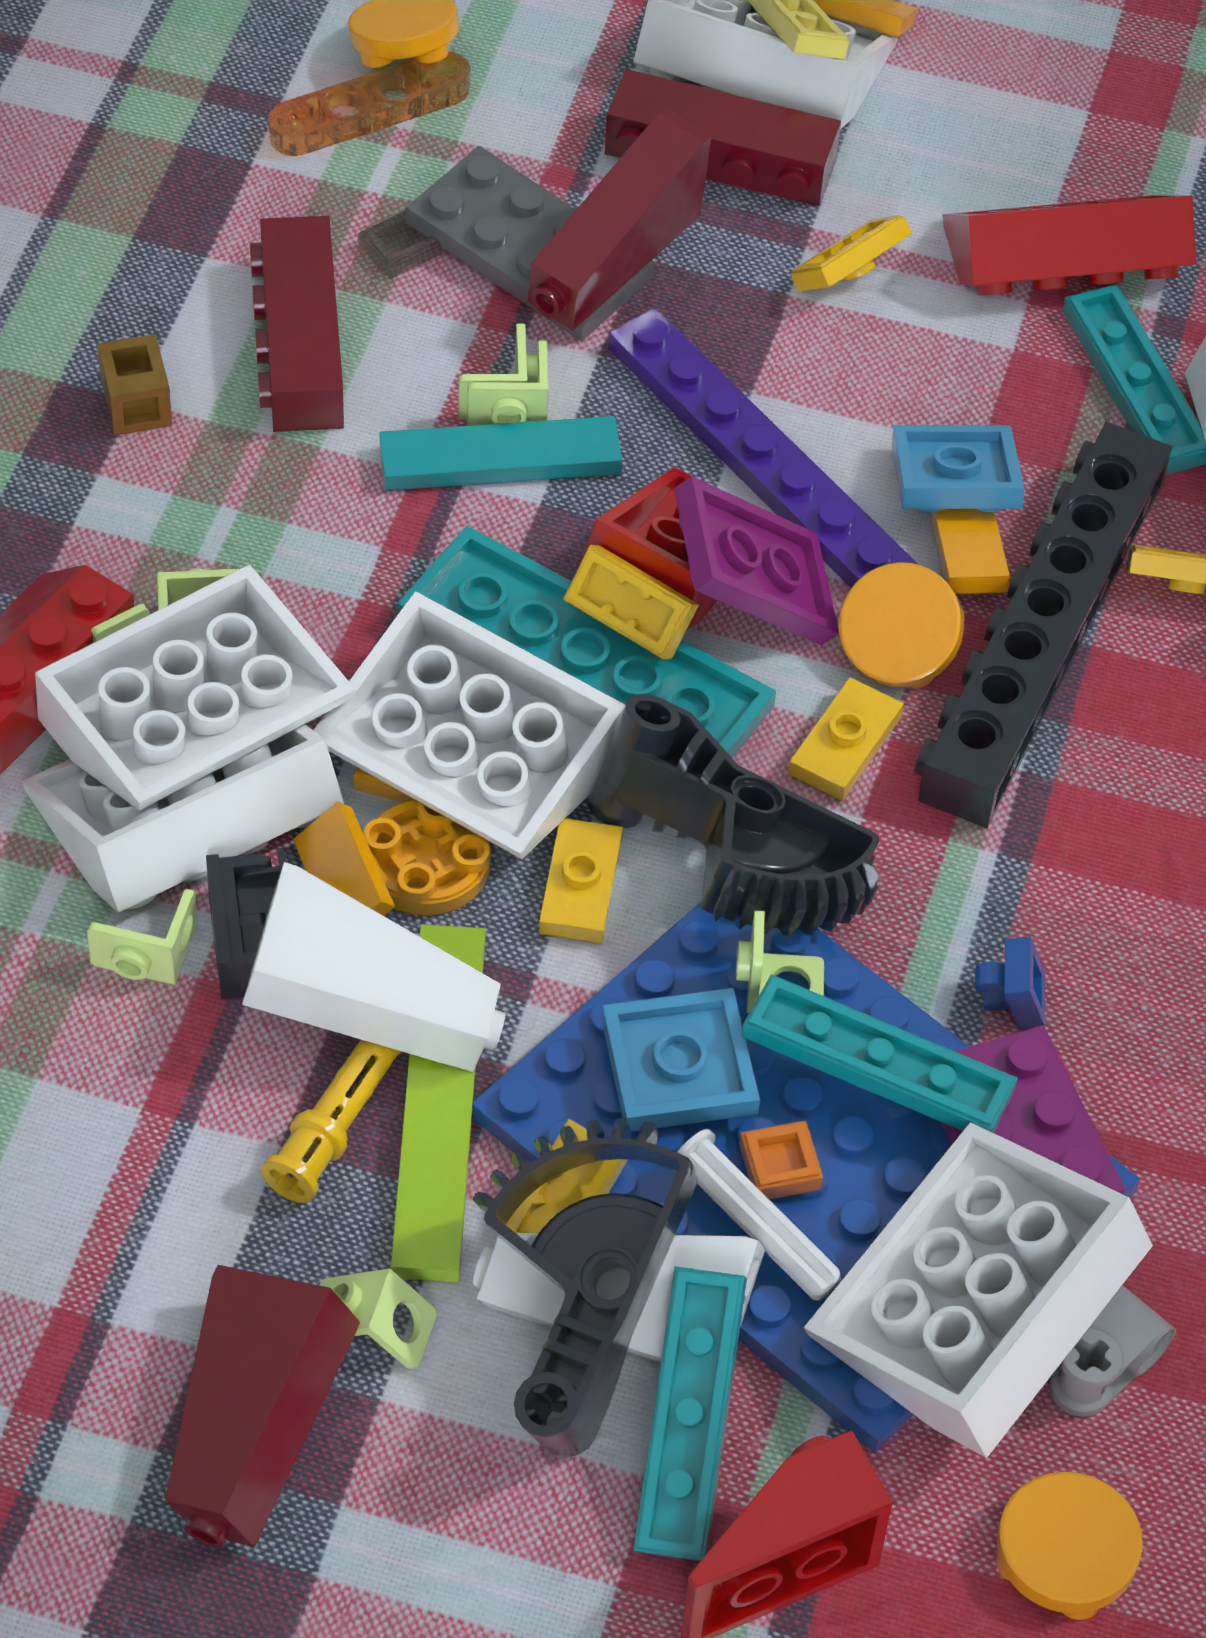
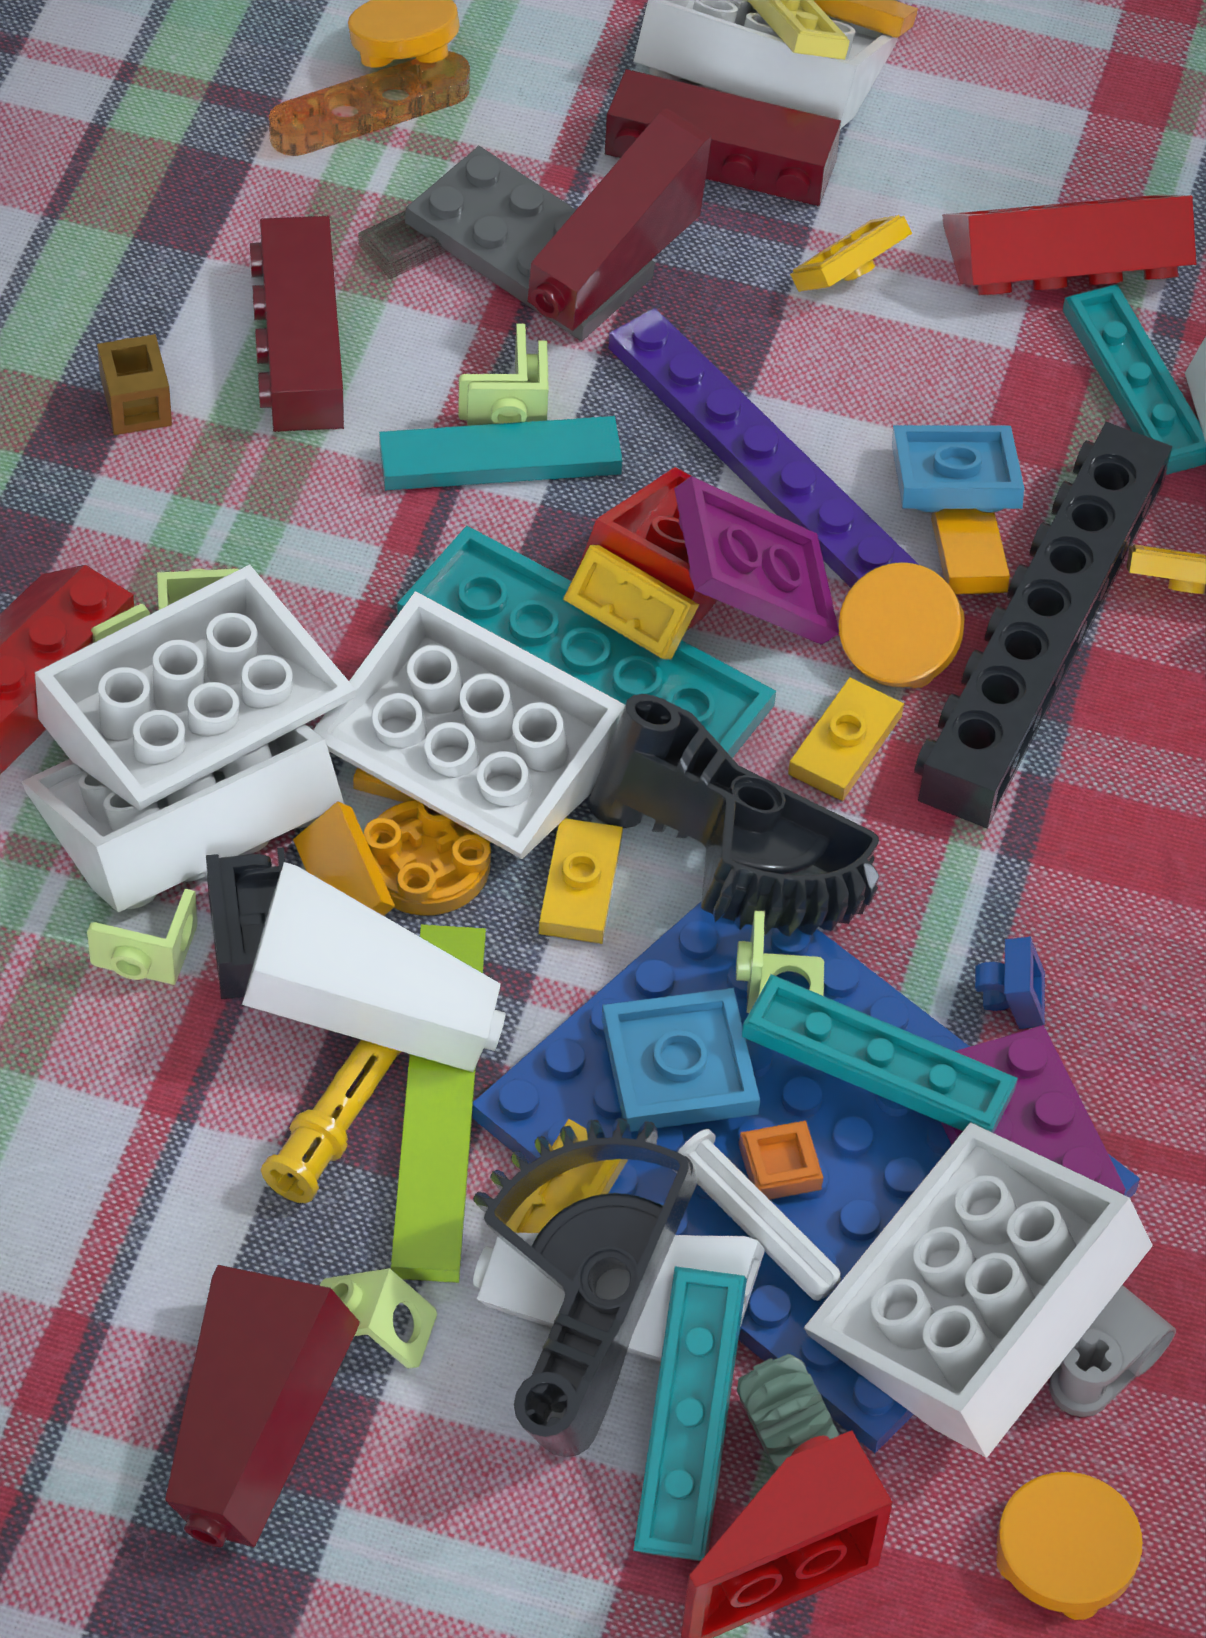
none -> sand green gear [737,1354,839,1472]

